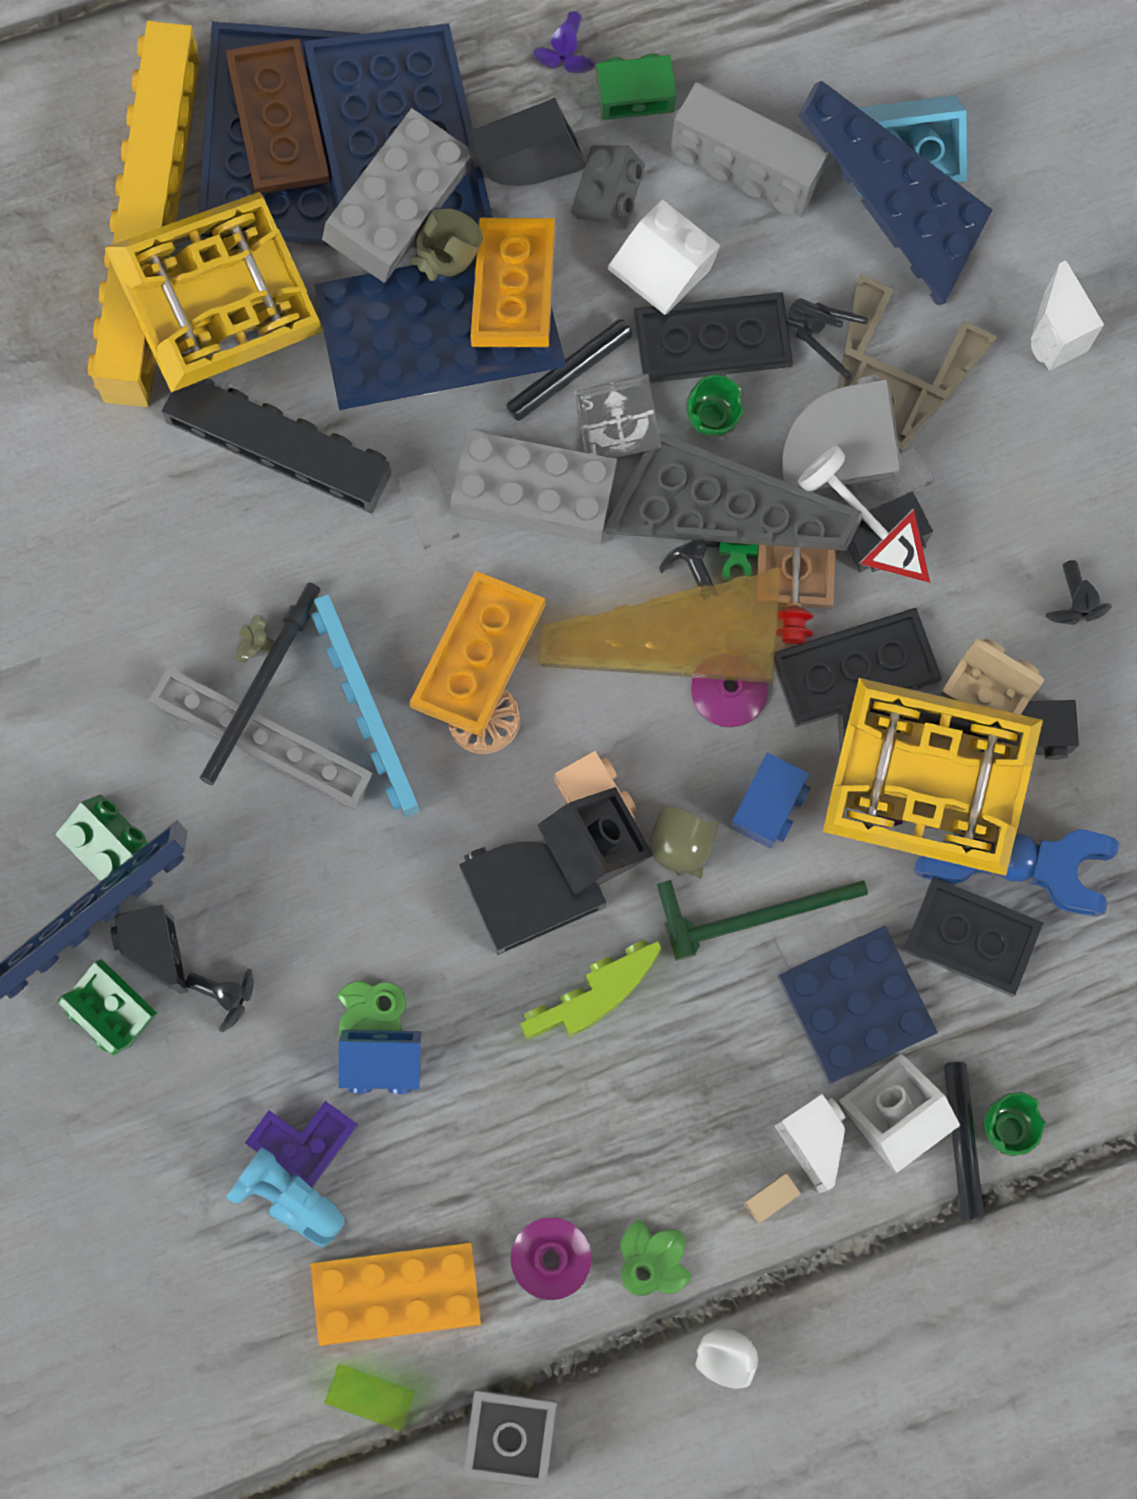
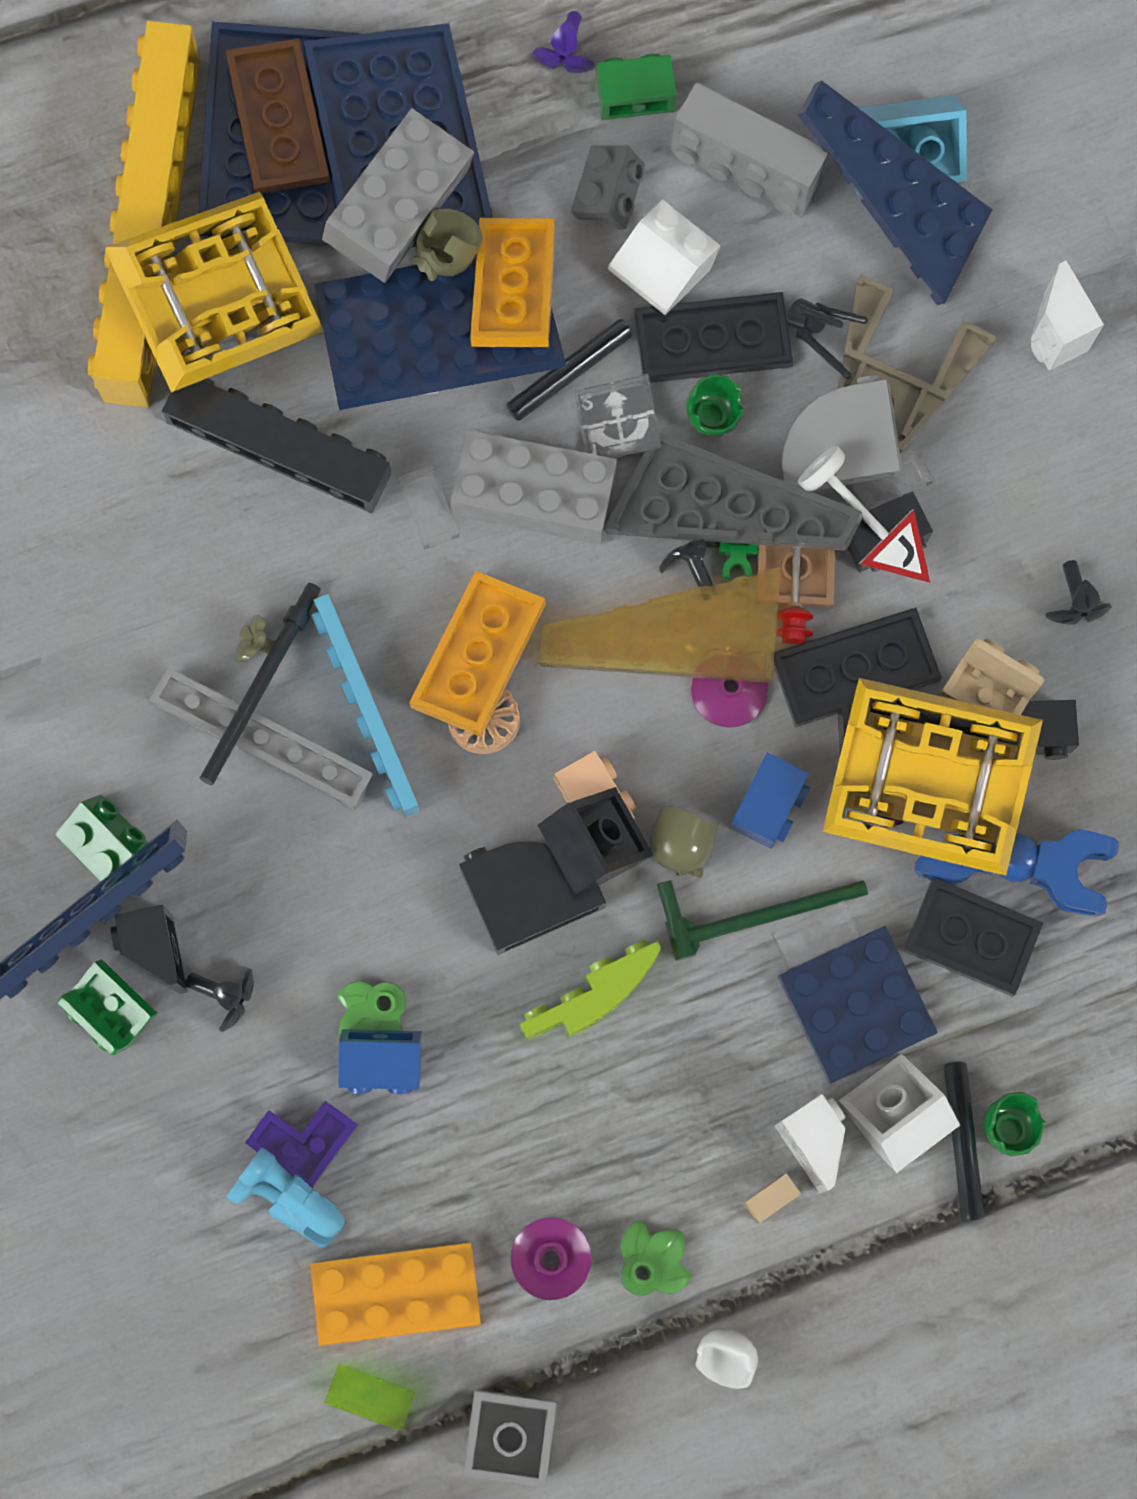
black brick [468,98,585,186] -> none

